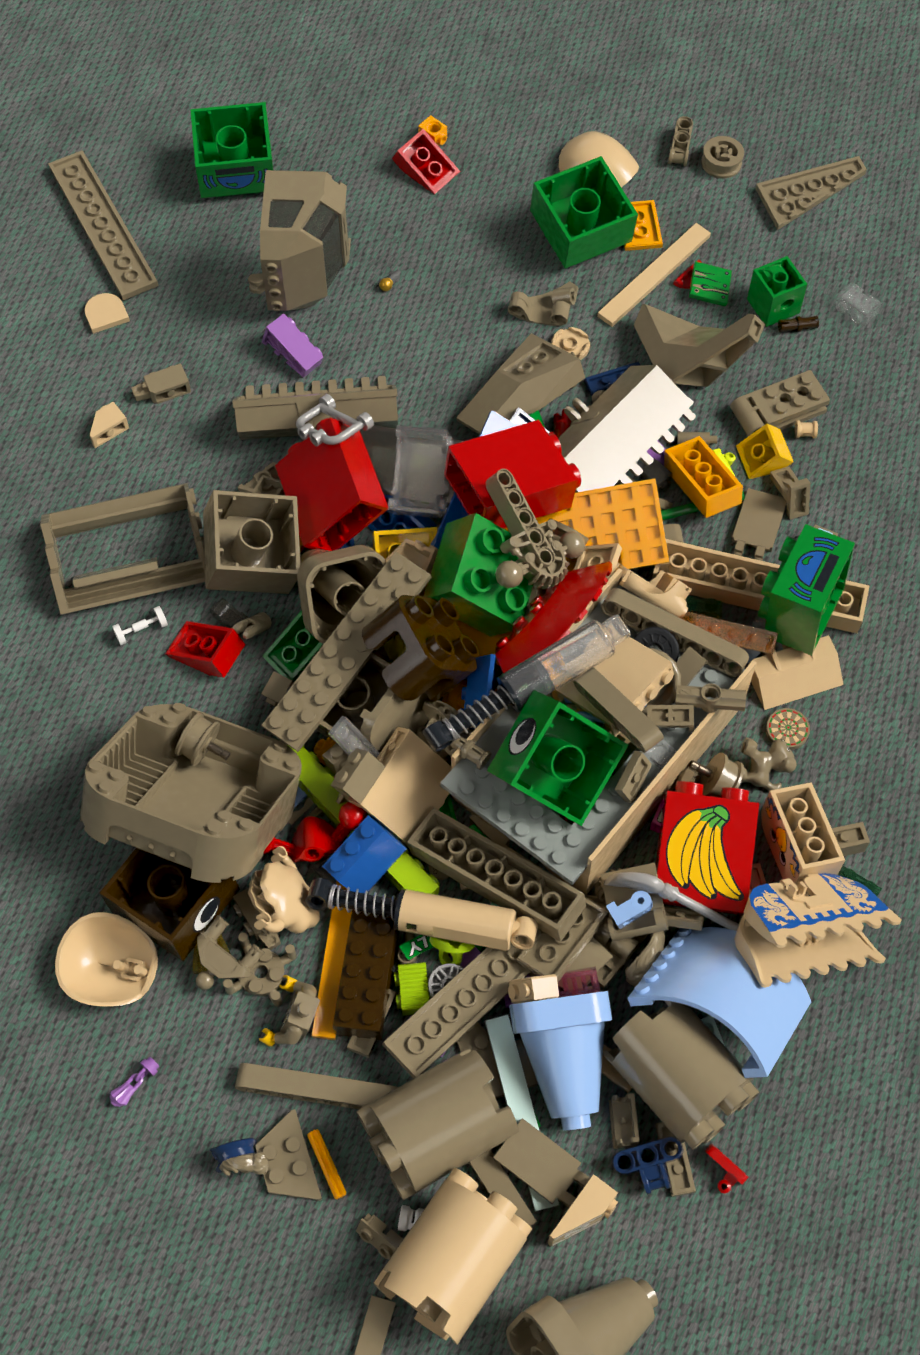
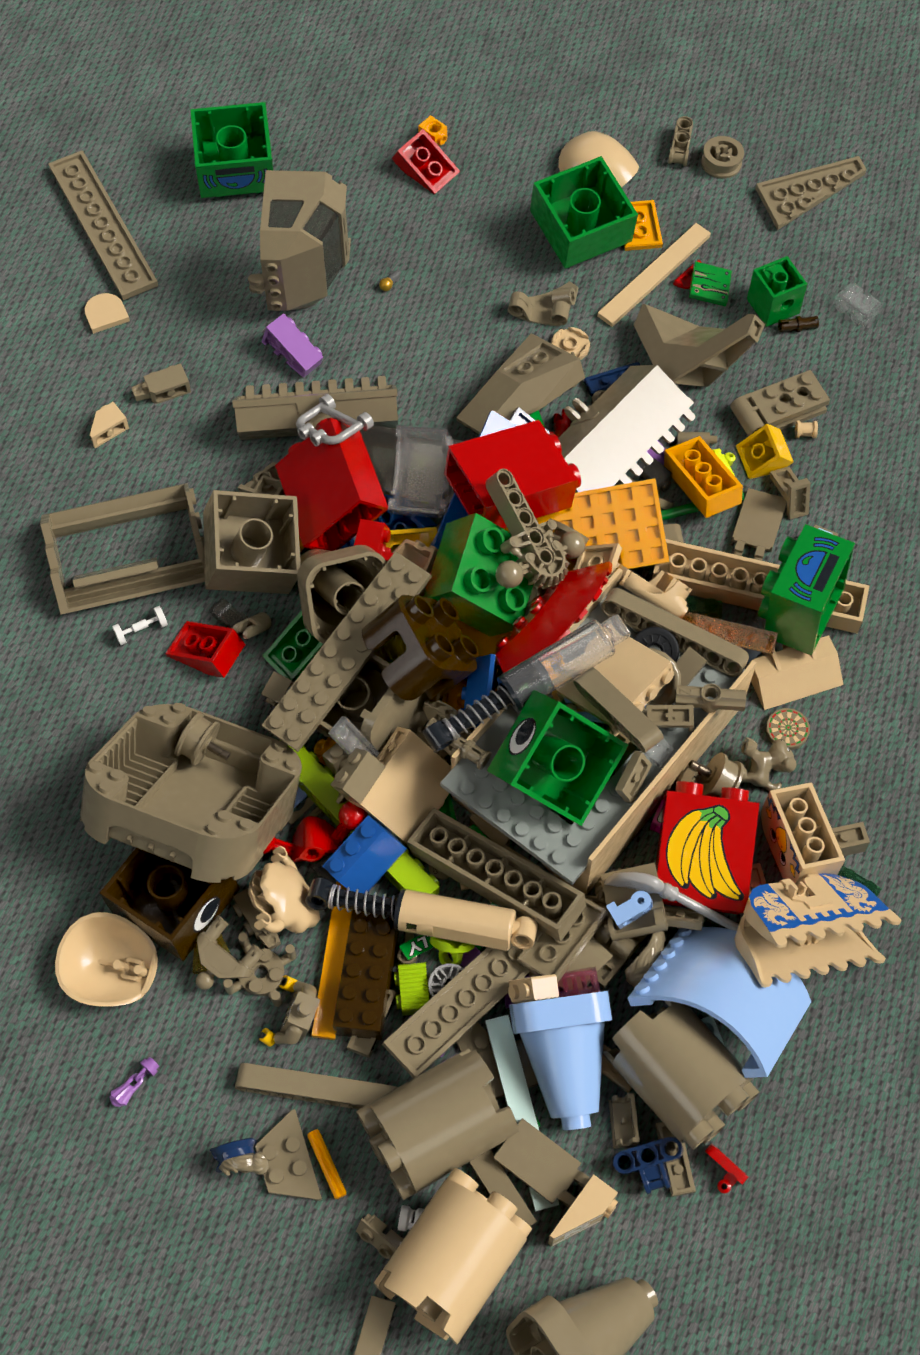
none -> red hinge [354,519,394,562]

